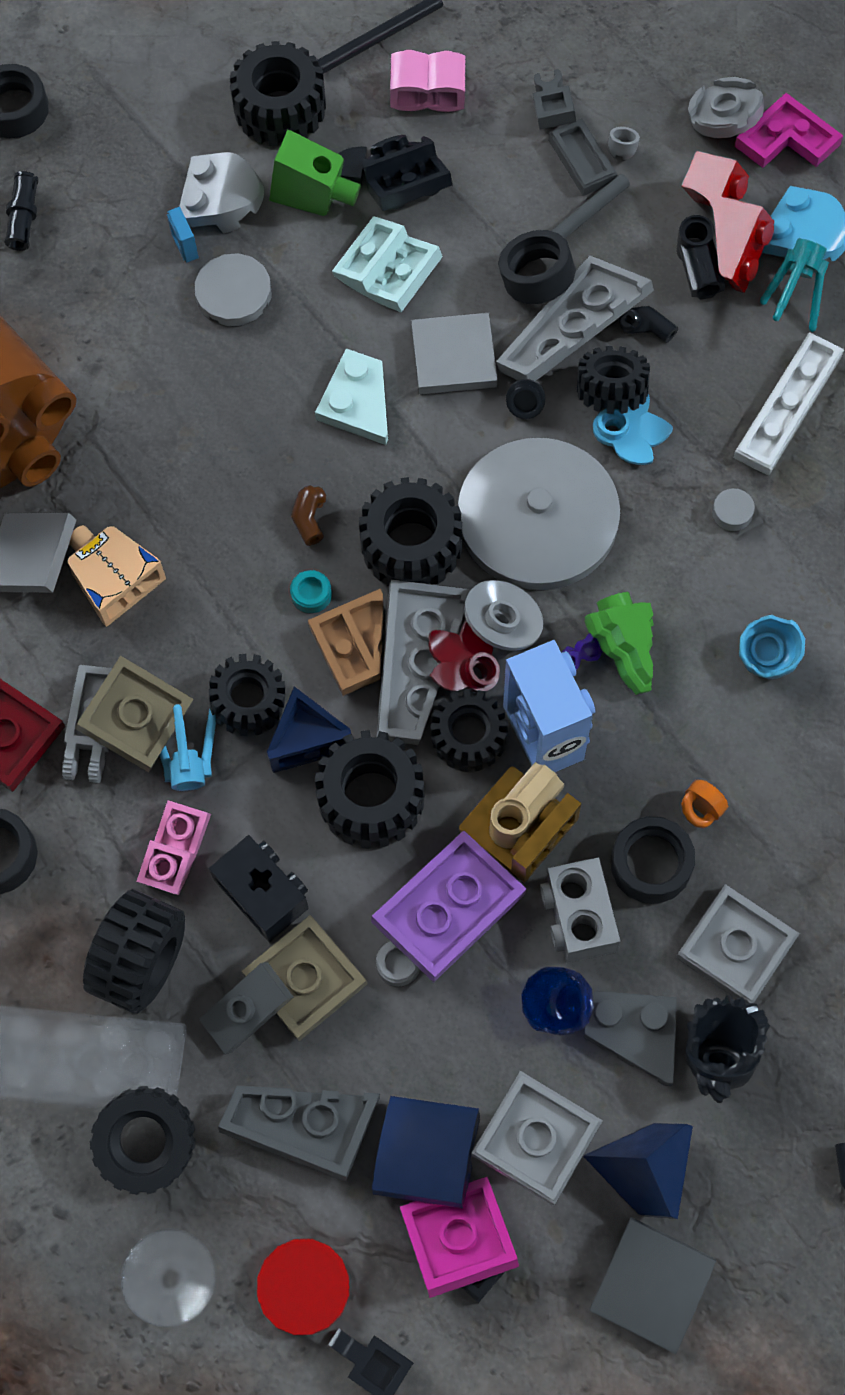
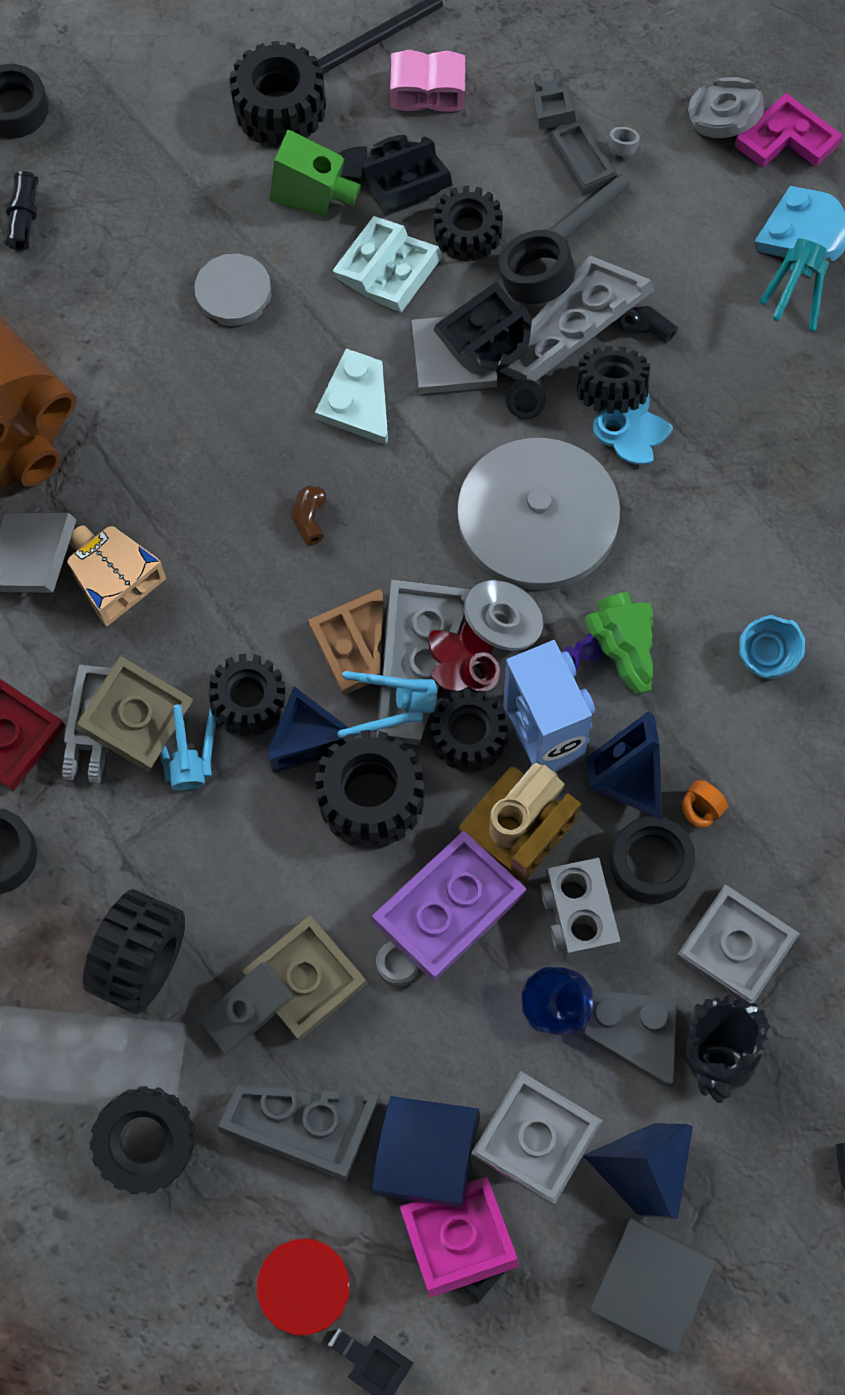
clear dish [121,1229,216,1327] -> none
bright pink slope [136,800,211,895] -> none
dark azure tile [167,207,199,263] -> none
light grey slope [179,152,264,233] -> none
black brick [209,835,309,943] -> none
teal tile [290,570,332,613] -> none
black tyre [359,477,462,586] -> none
black piece [676,215,725,300] -> none
arch [681,151,775,293] -> none
light grey tile [712,488,755,531] -> none
white tile [733,332,844,476] -> none
none -> medium azure plant [337,671,437,738]
none -> black slope [433,281,532,373]
none -> black tyre [434,185,503,261]
none -> dark blue slope [586,711,662,820]

